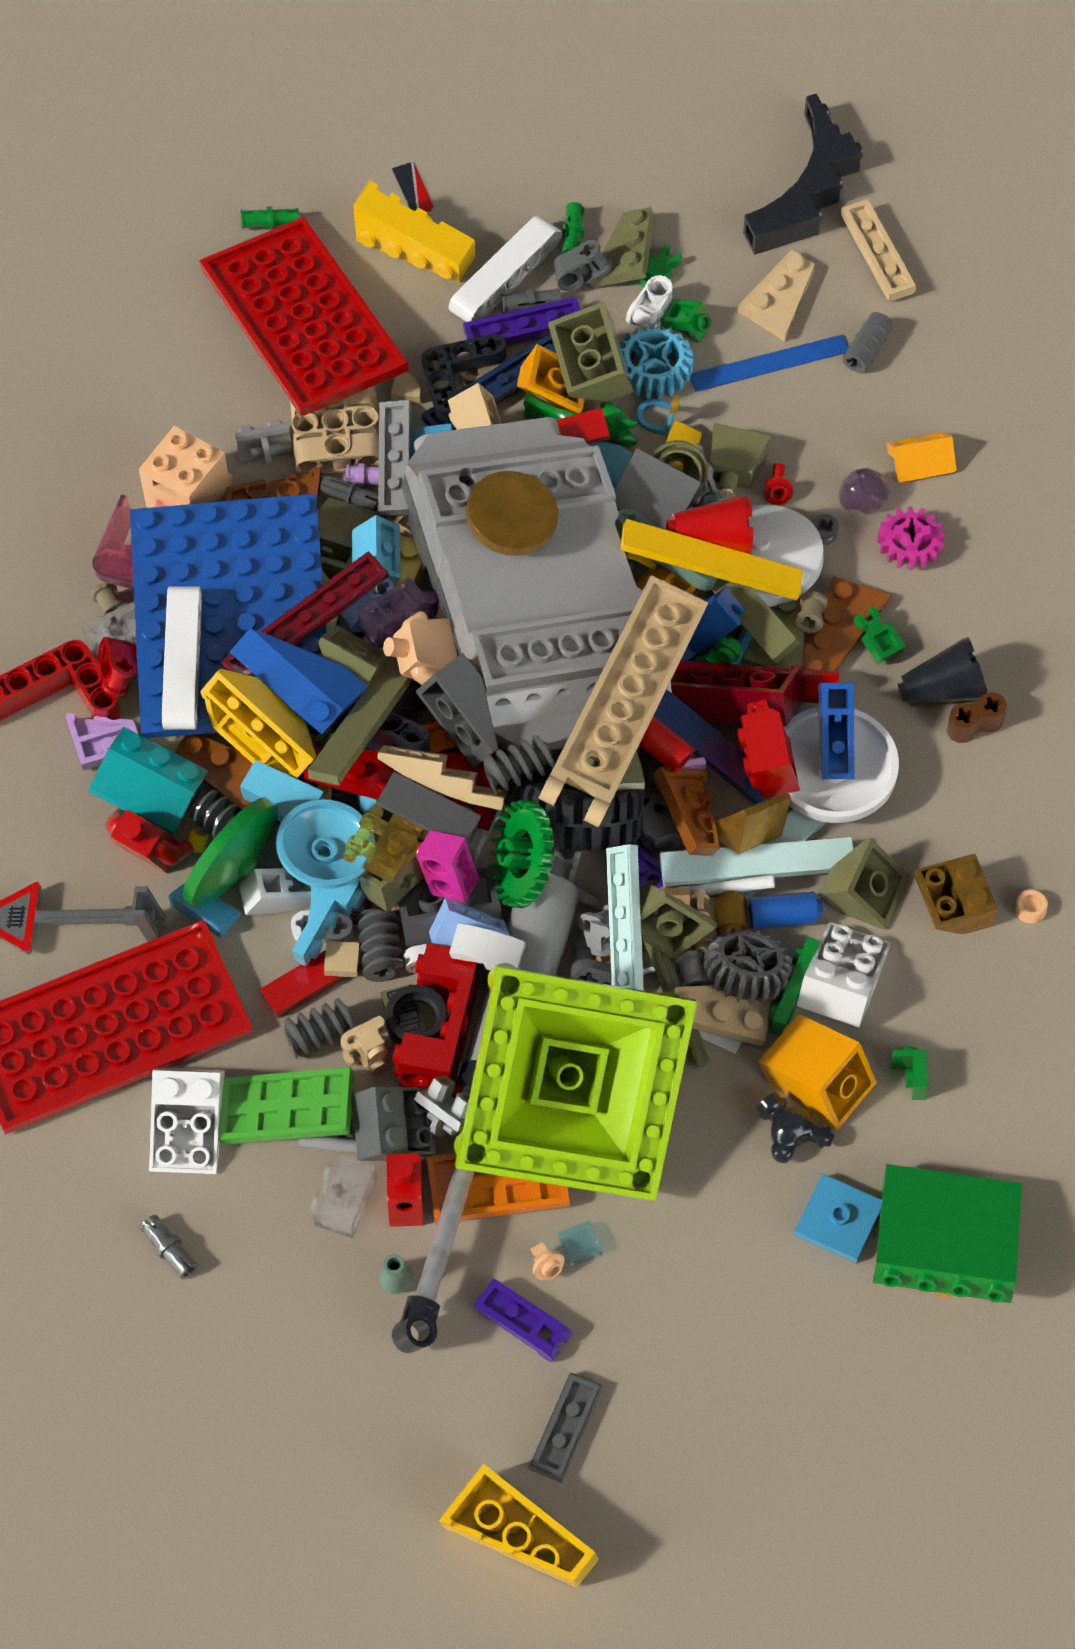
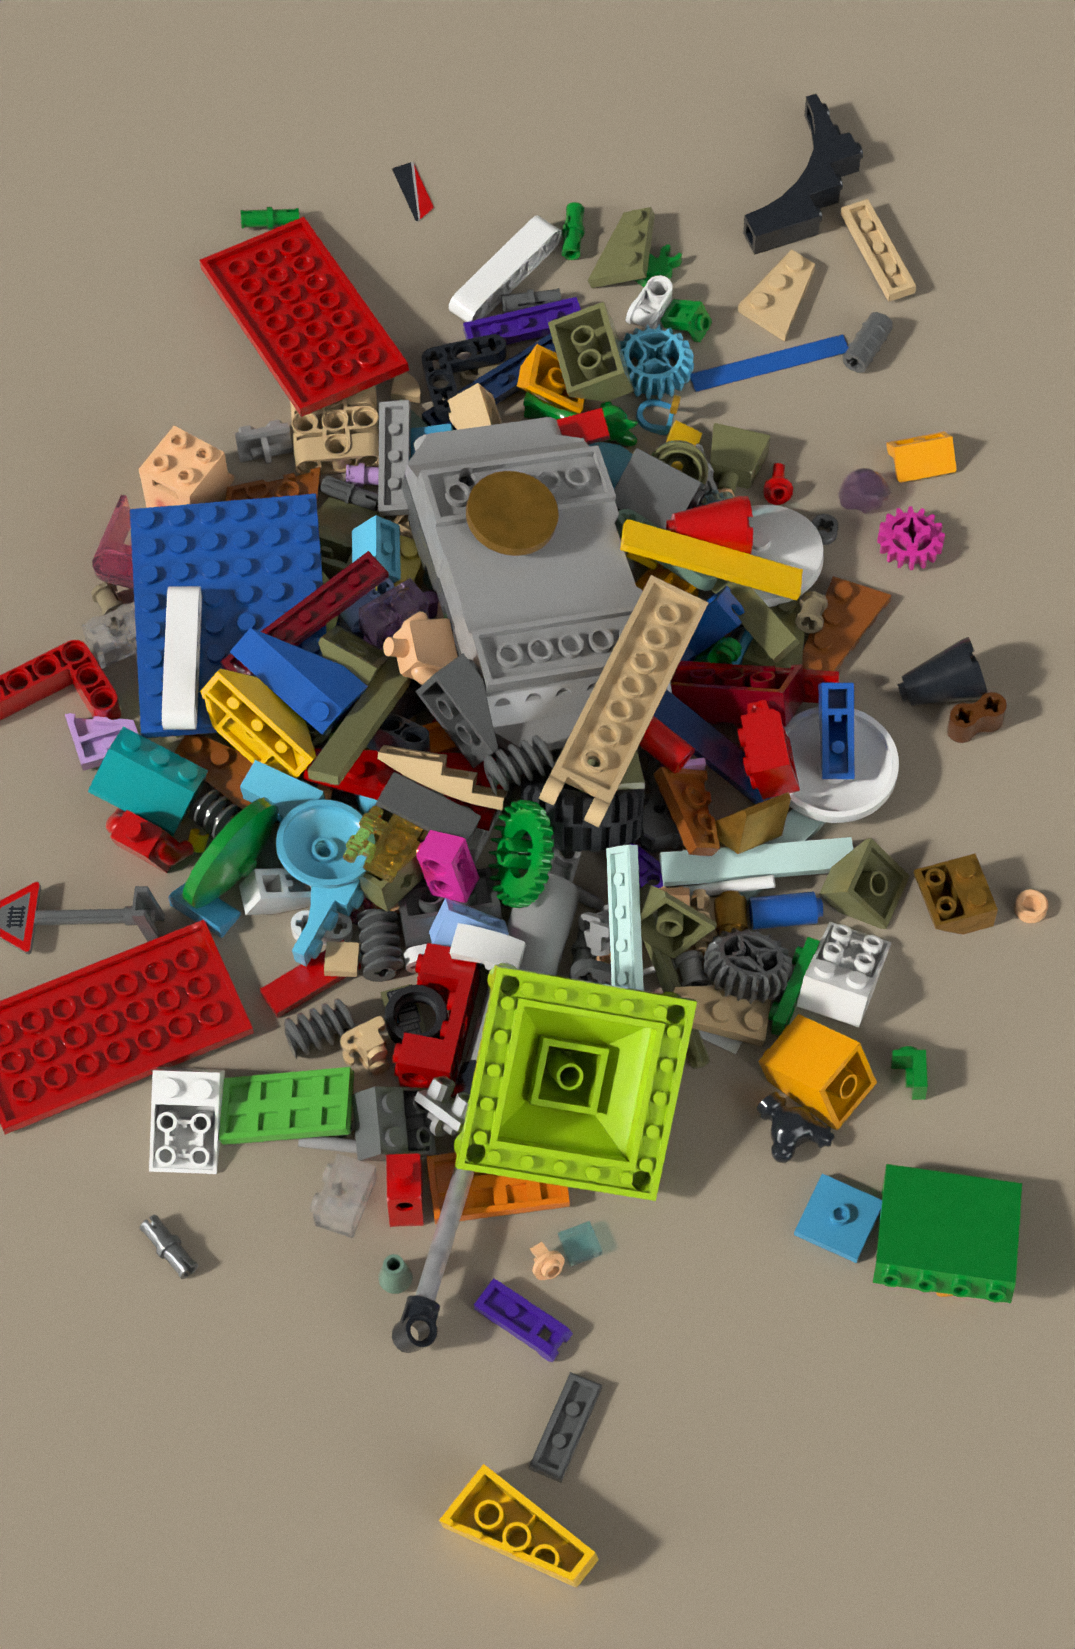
red piece [97,637,138,697] -> none
yellow wedge [353,180,475,283] -> none
dark grey piece [554,240,613,292] -> none
green plate [854,606,906,665] -> none

